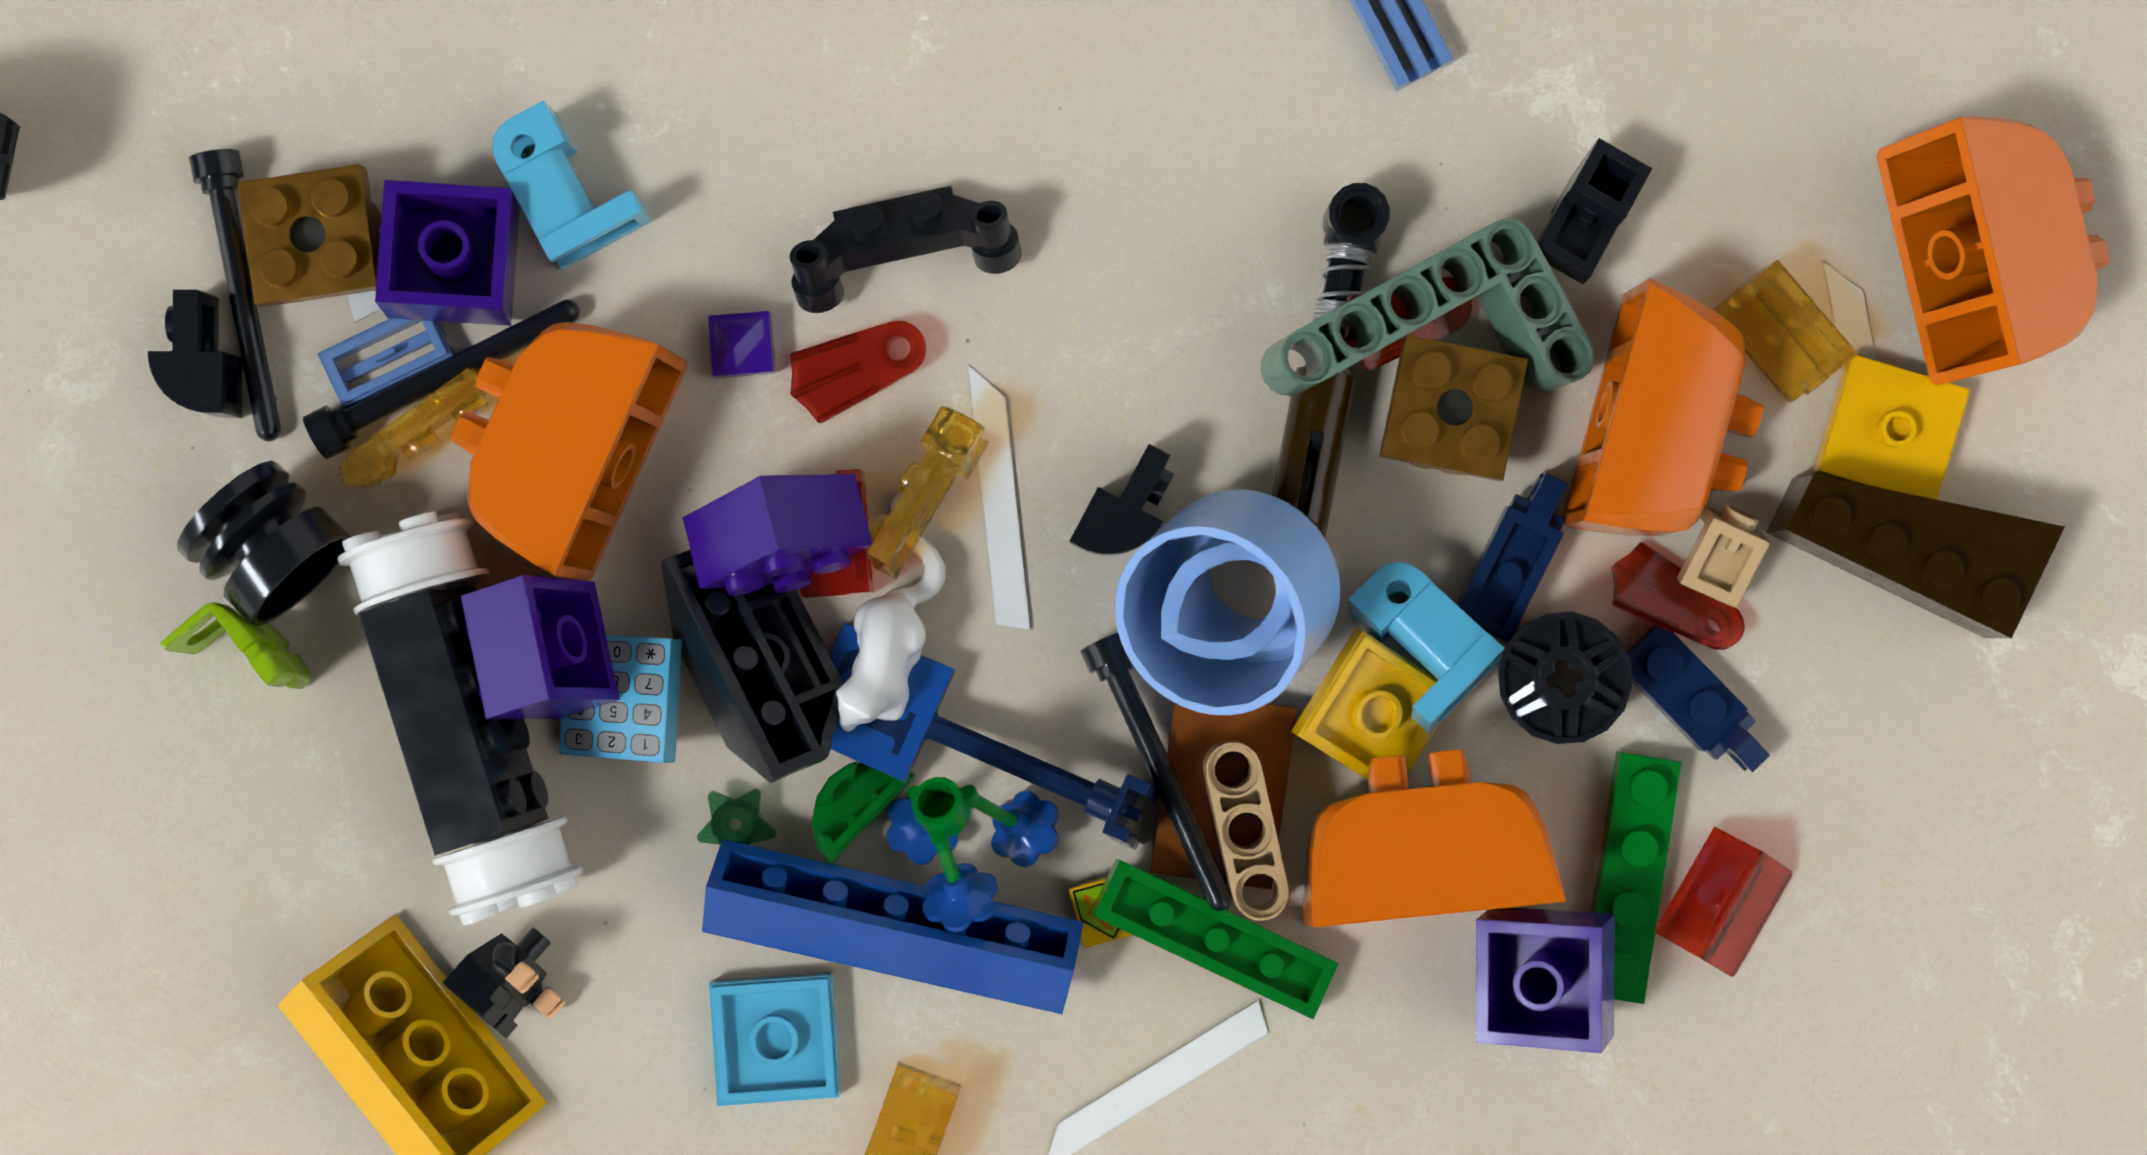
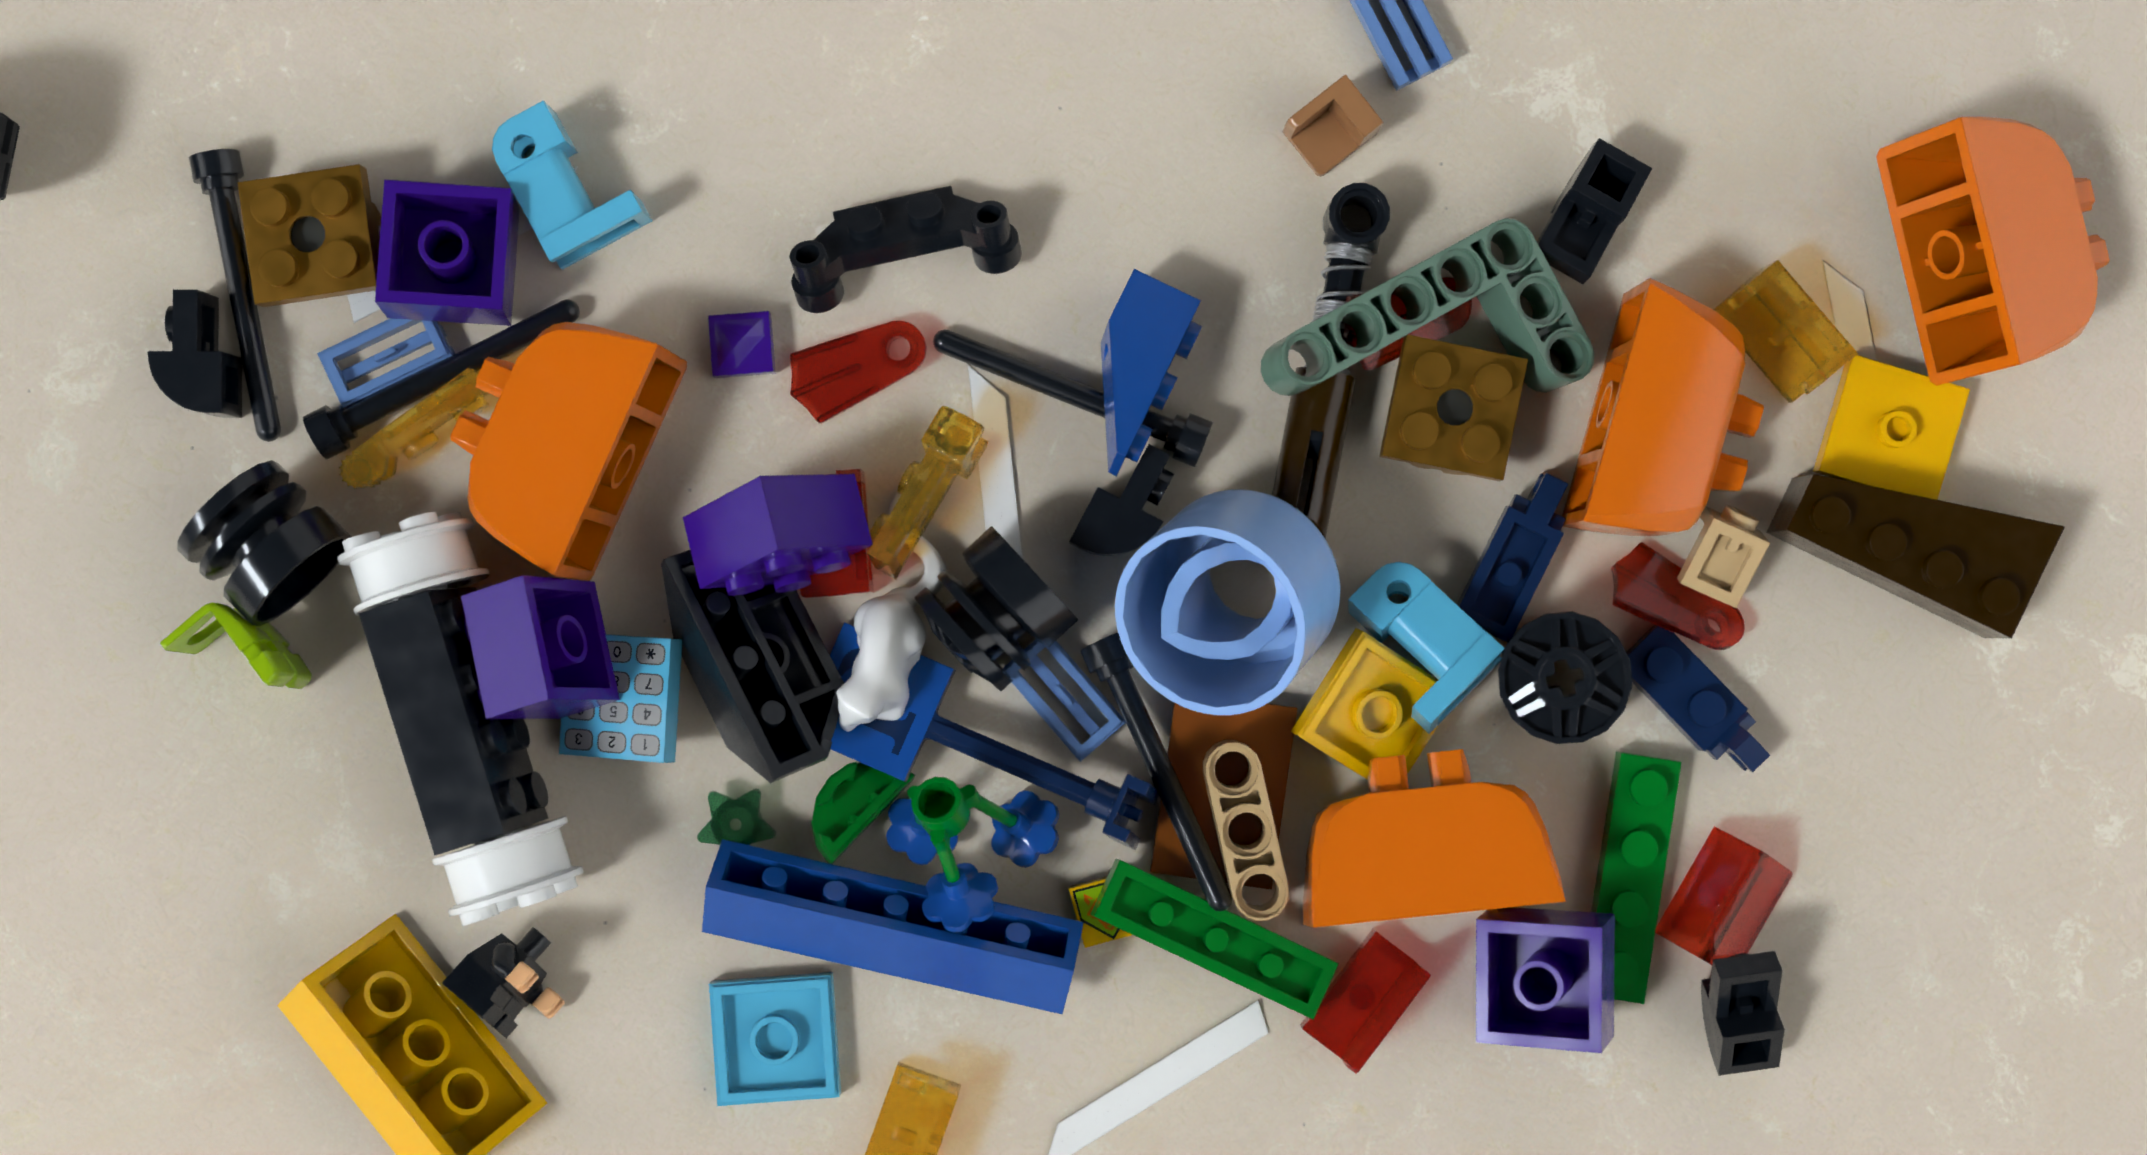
none -> black wheel [914,526,1078,691]
none -> black piece [933,330,1213,467]
none -> medium blue tile [1003,640,1126,762]
none -> blue slope [1101,269,1202,477]
none -> medium nougat panel [1282,74,1384,177]
none -> clear red panel [1300,929,1431,1074]
none -> black brick [1701,951,1785,1076]

